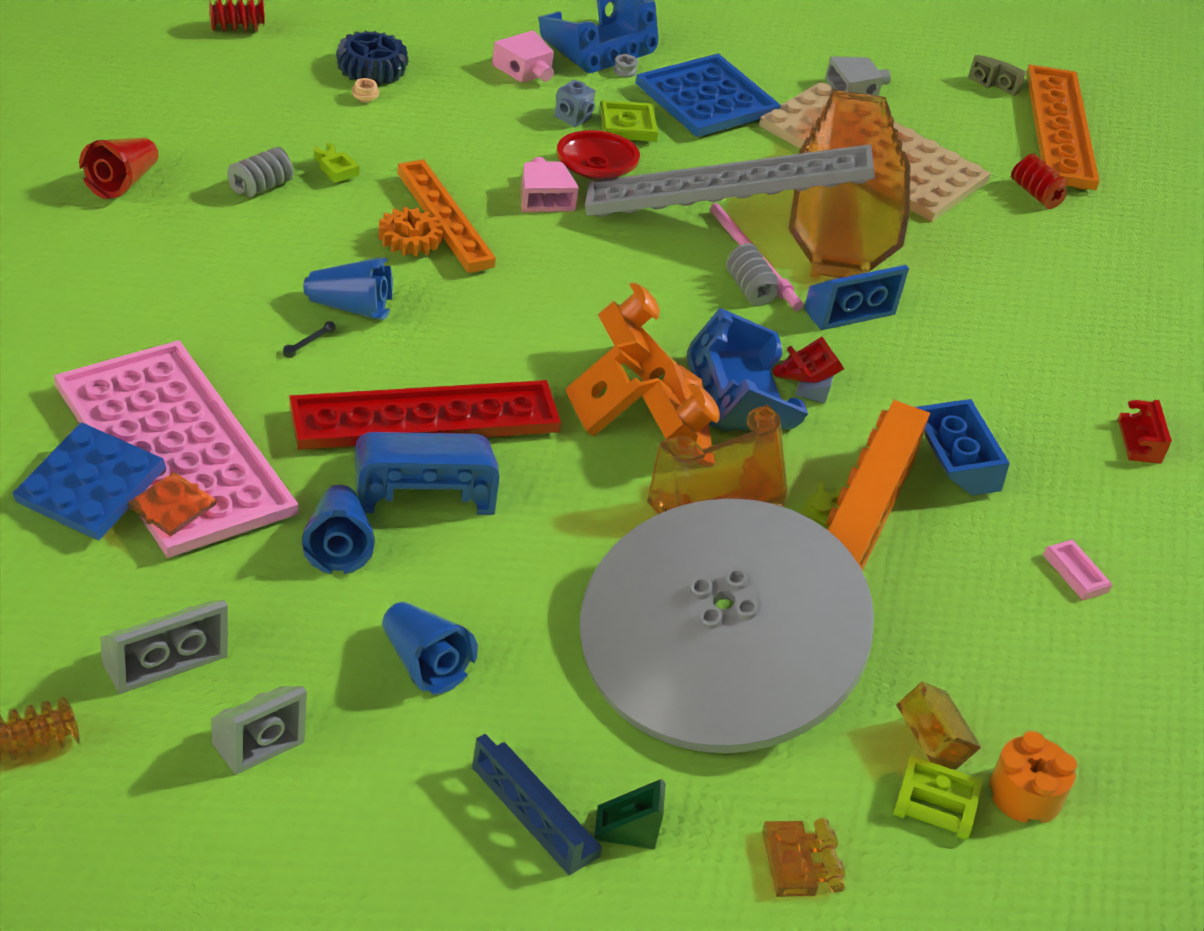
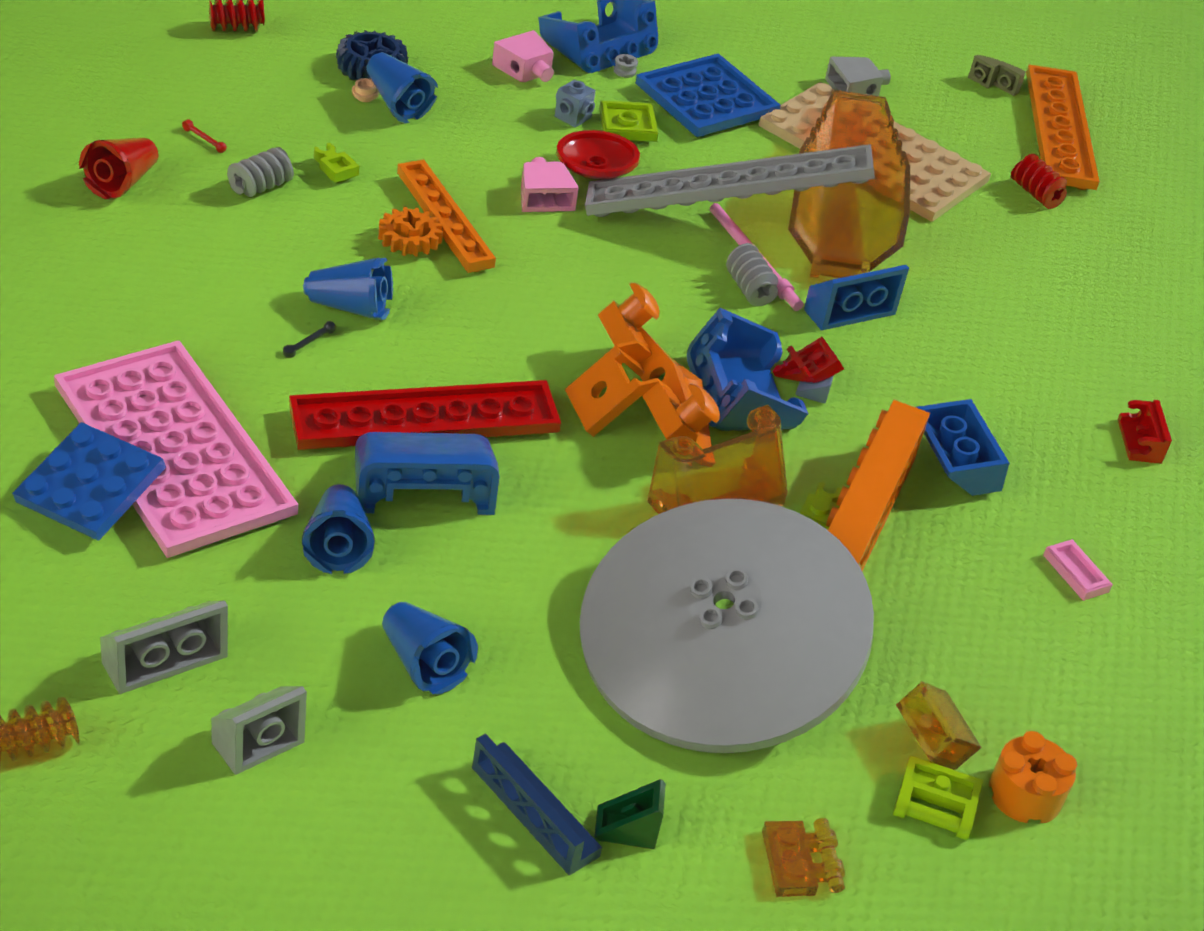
clear orange piece [128,472,216,536] -> none
none -> red hinge [182,119,227,153]
none -> blue cone [367,52,438,123]

